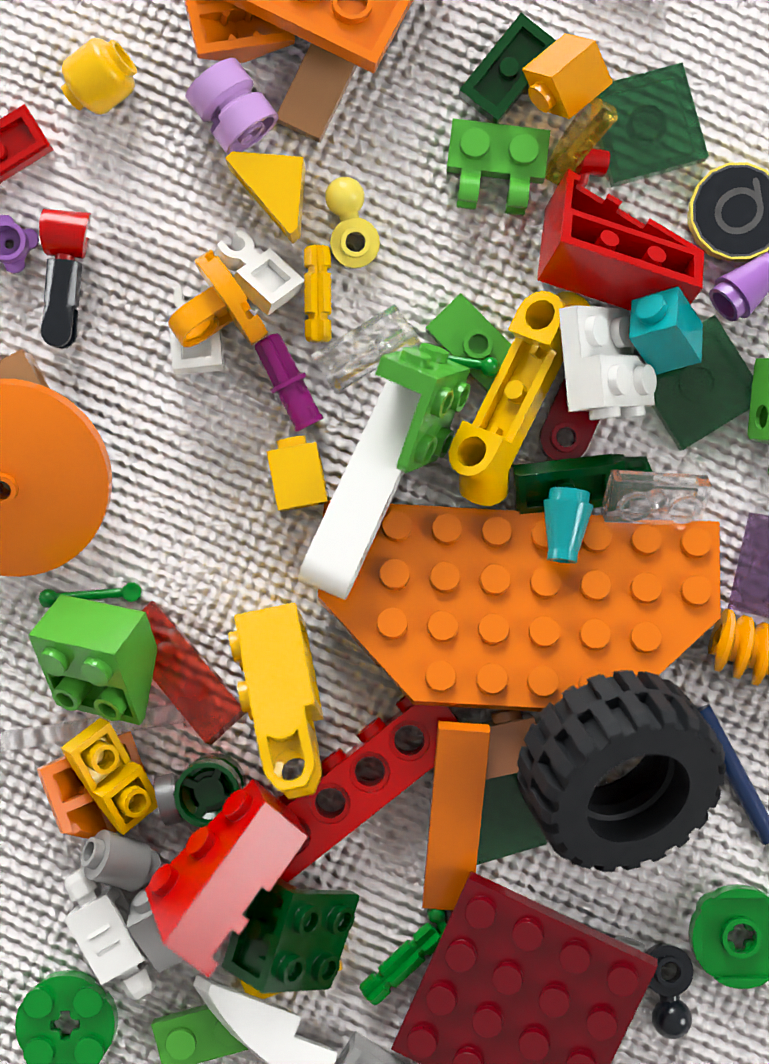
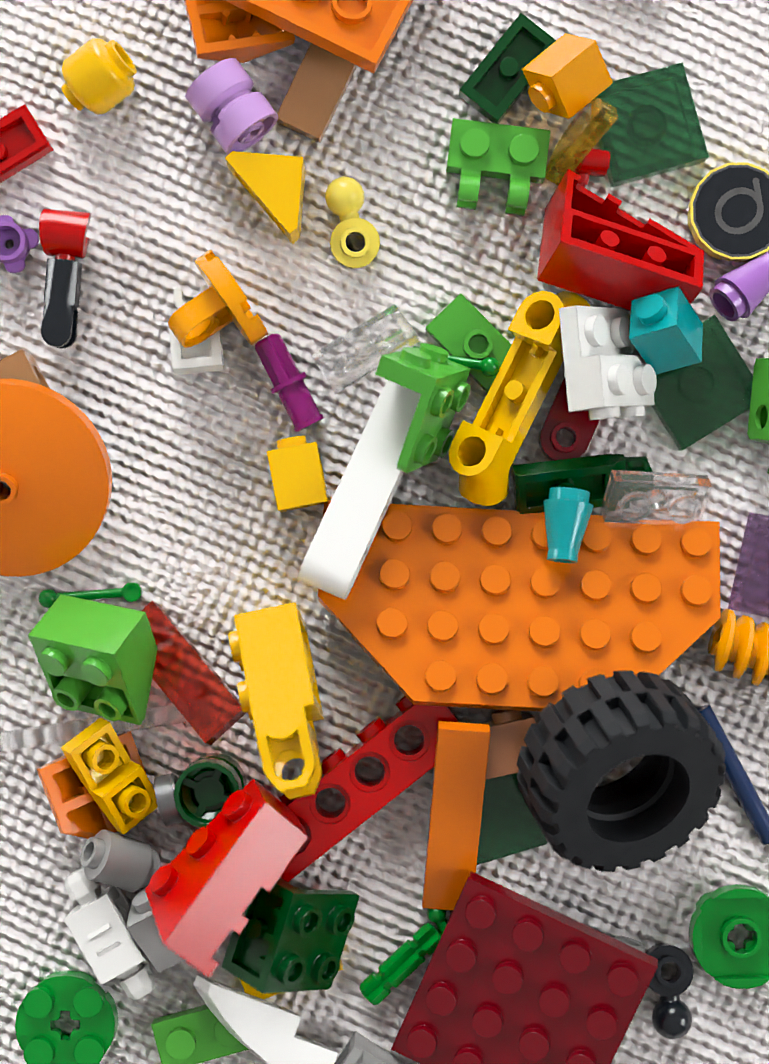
white plate [214,230,305,316] -> none
yellow axle [304,245,332,343] -> none

